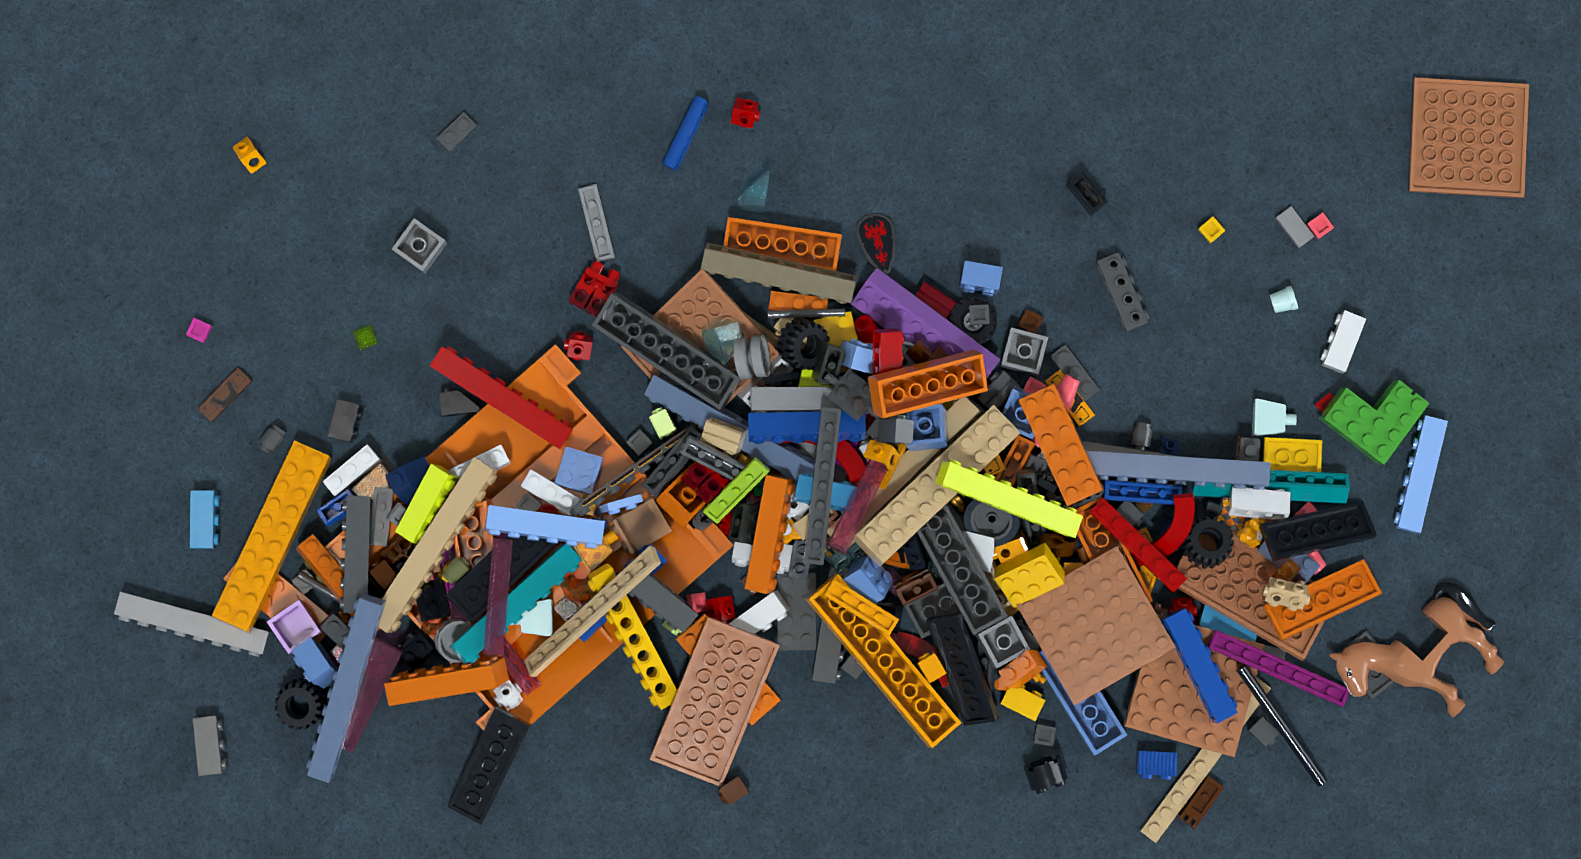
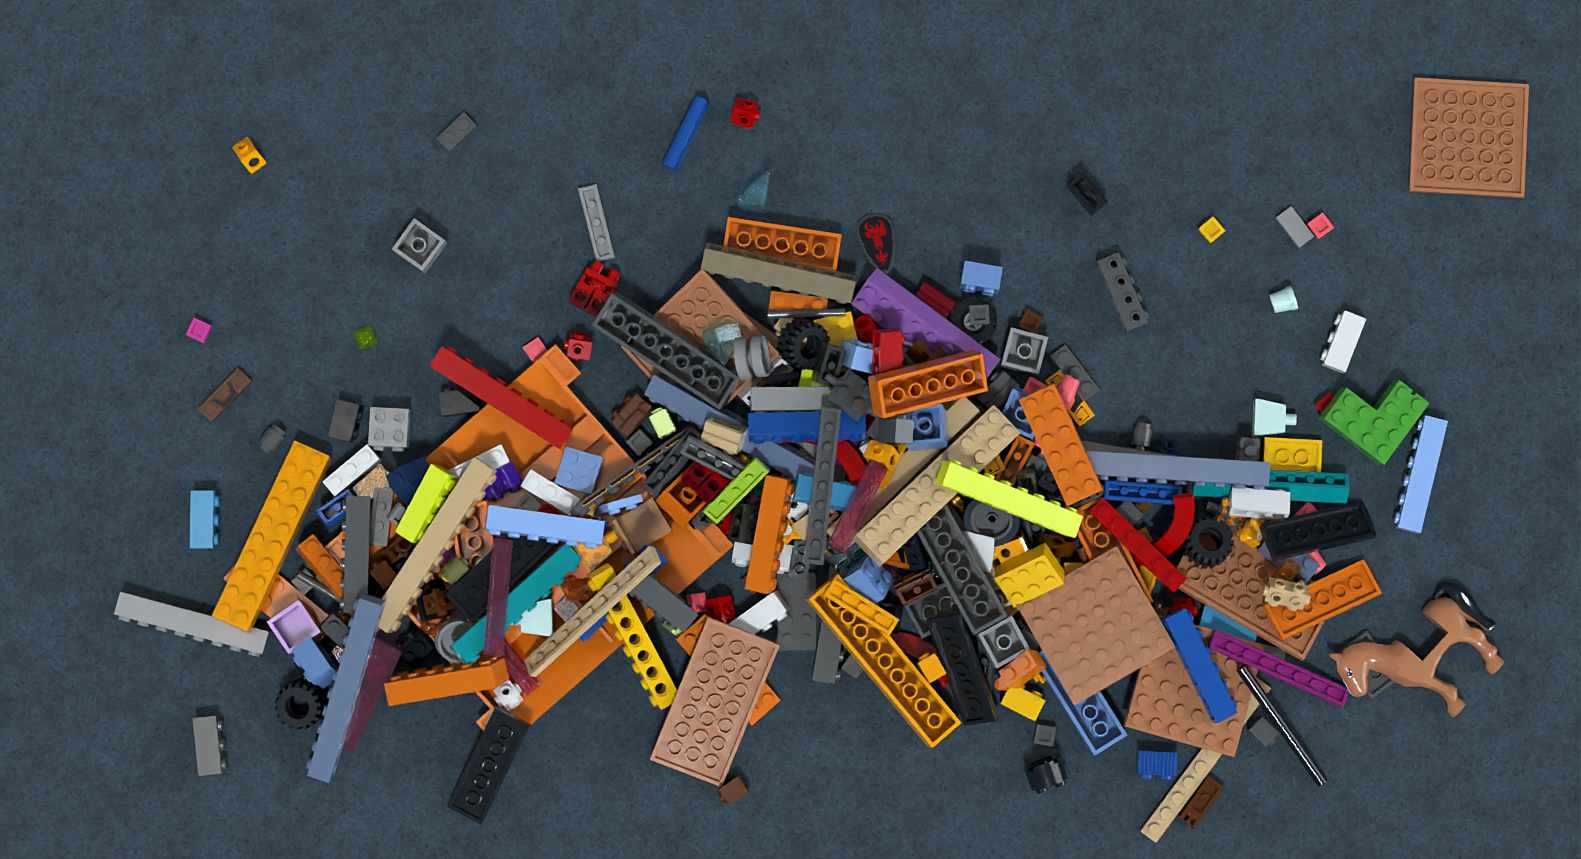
none -> light grey brick [368,407,411,452]
none -> reddish brown brick [422,588,455,617]
none -> dark purple brick [485,462,523,502]
none -> coral plate [523,337,548,364]
none -> reddish brown brick [611,393,653,438]

